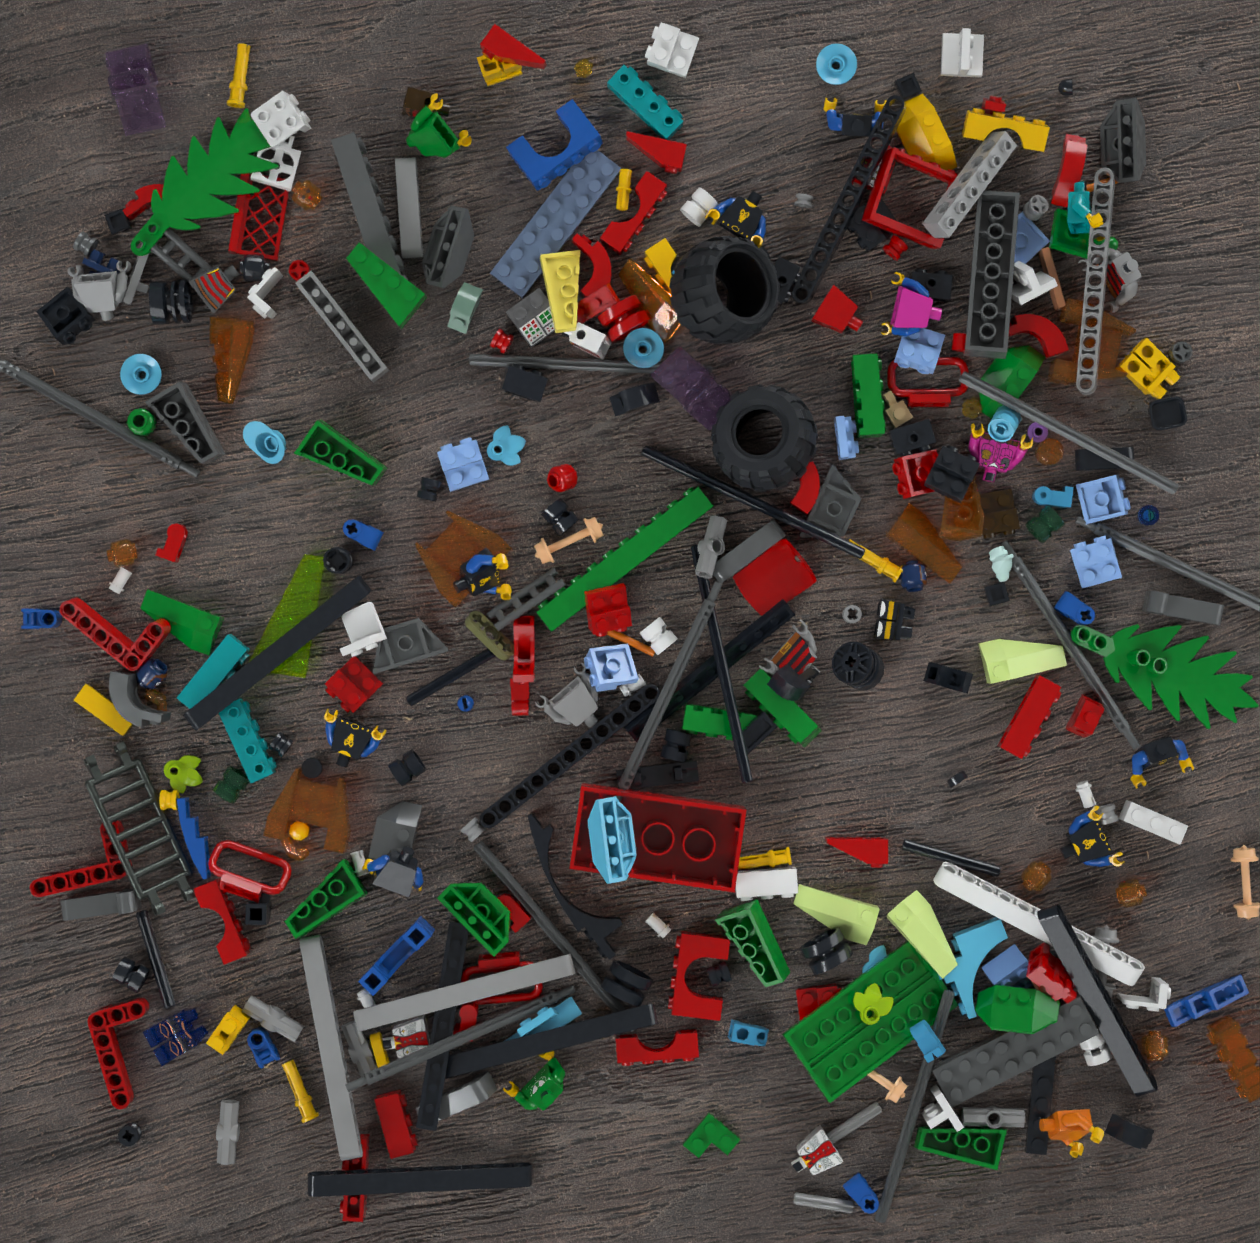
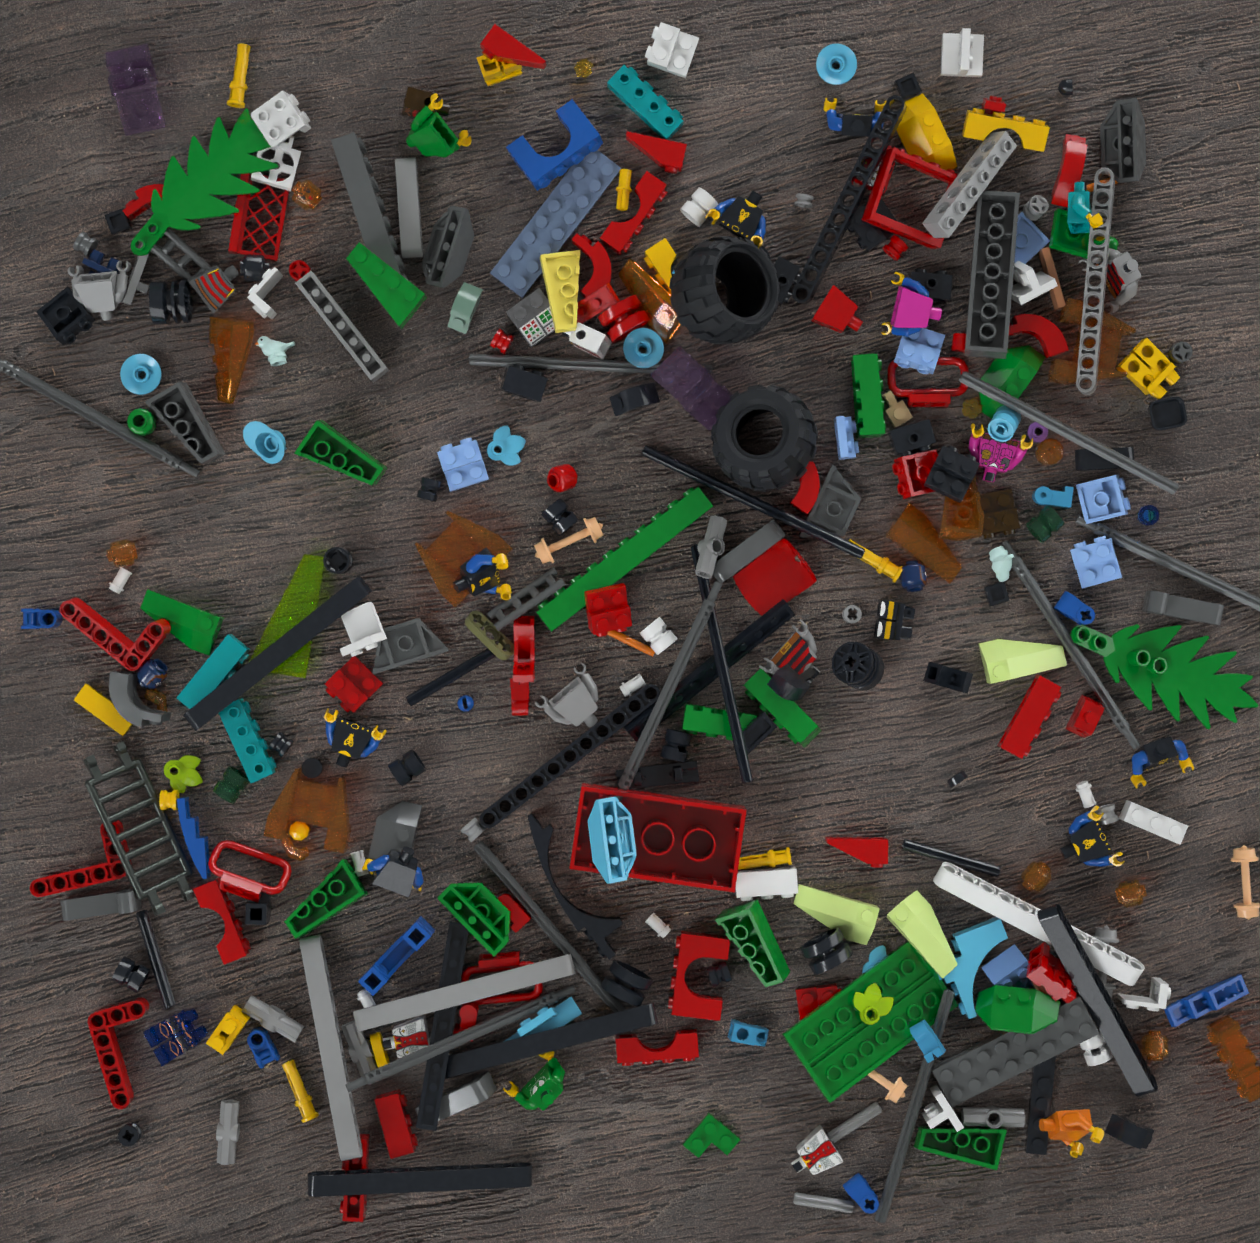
red leg [155,523,188,563] -> none
blue piece [343,519,384,551] -> none
light blue plate [584,643,639,692] -> none
none -> light aqua animal [255,336,295,366]

